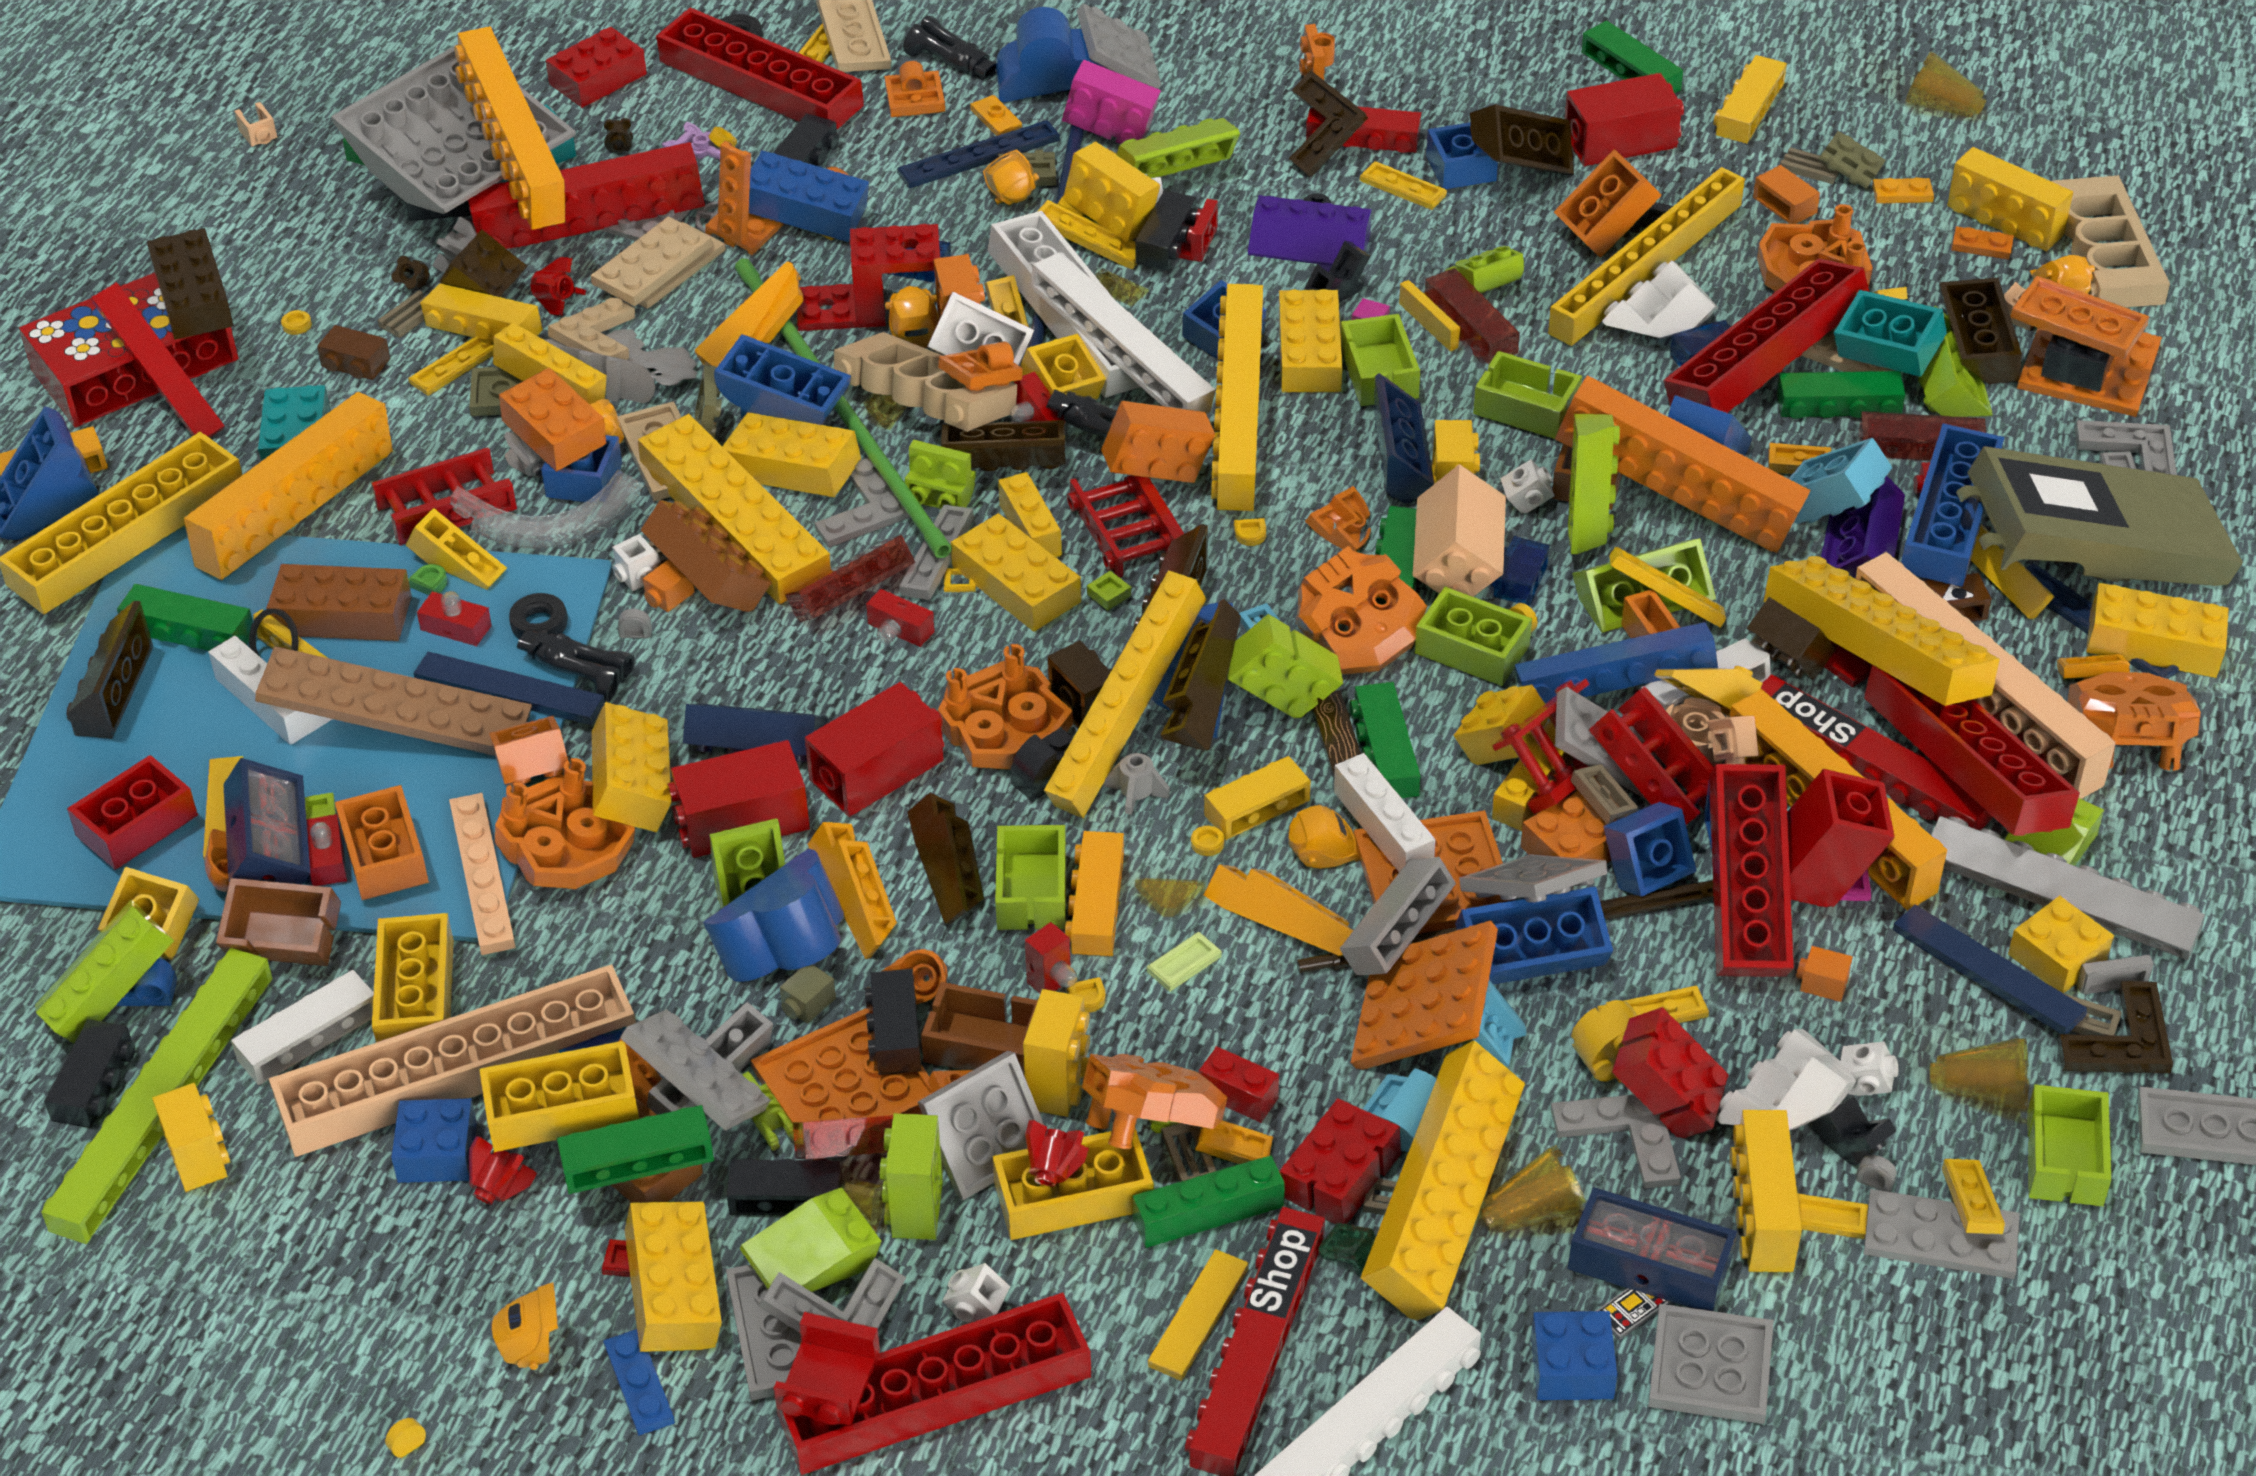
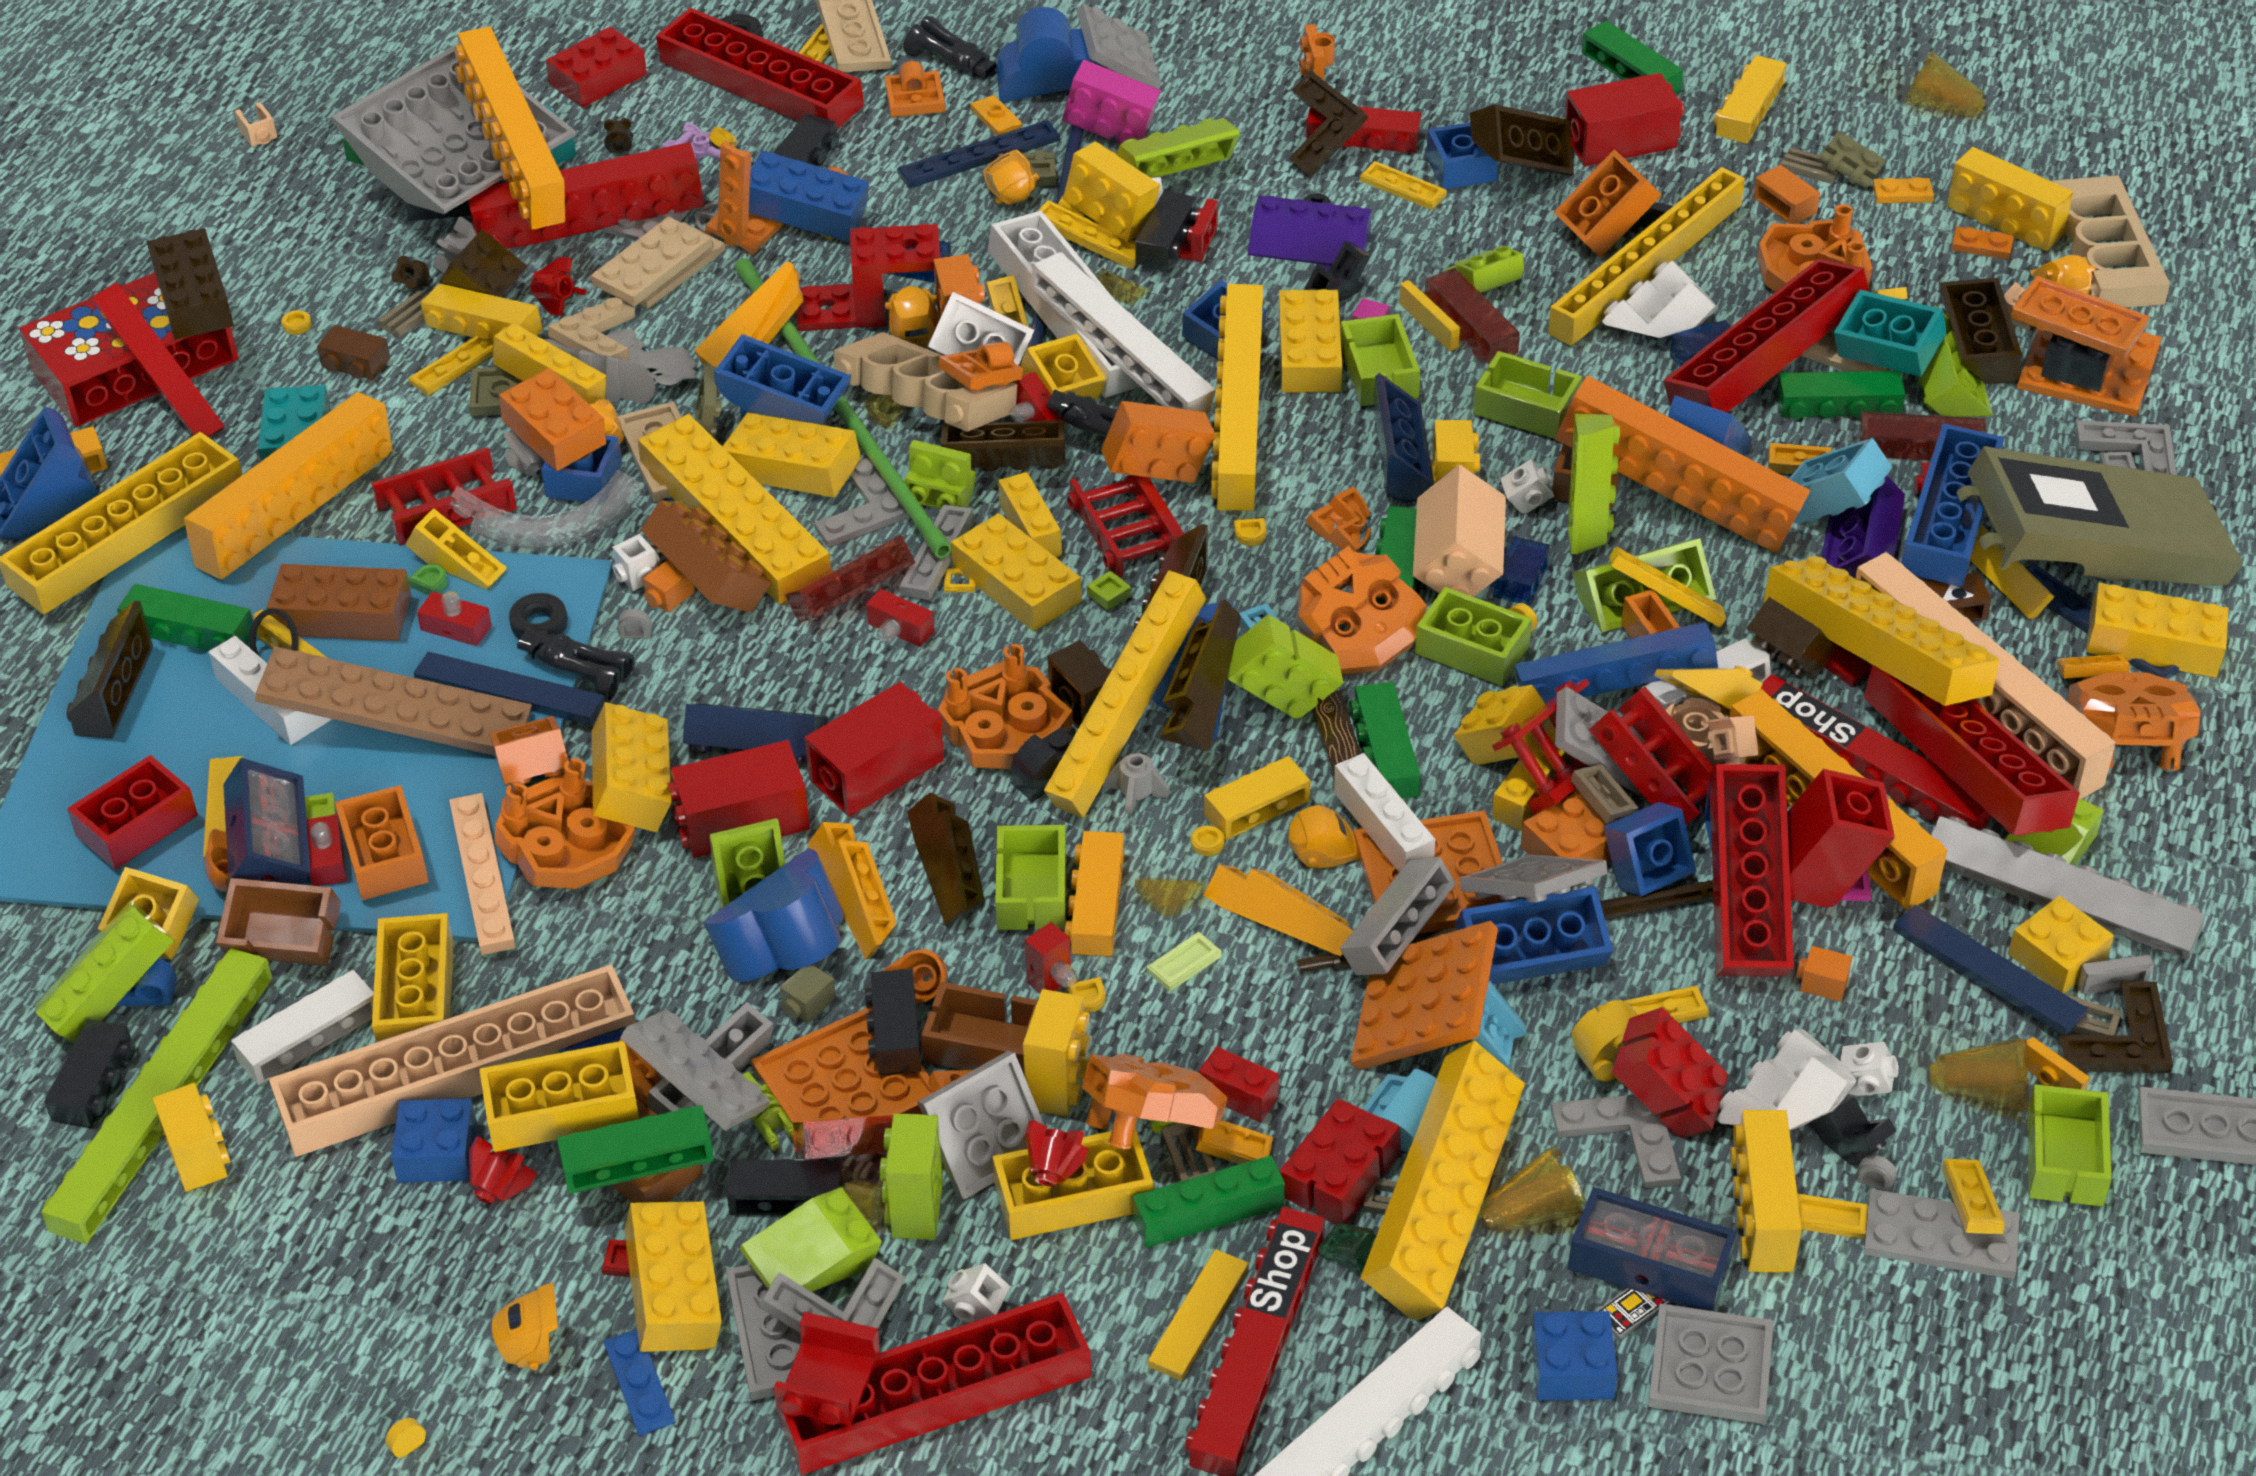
none -> light orange plate [2019,1037,2090,1090]

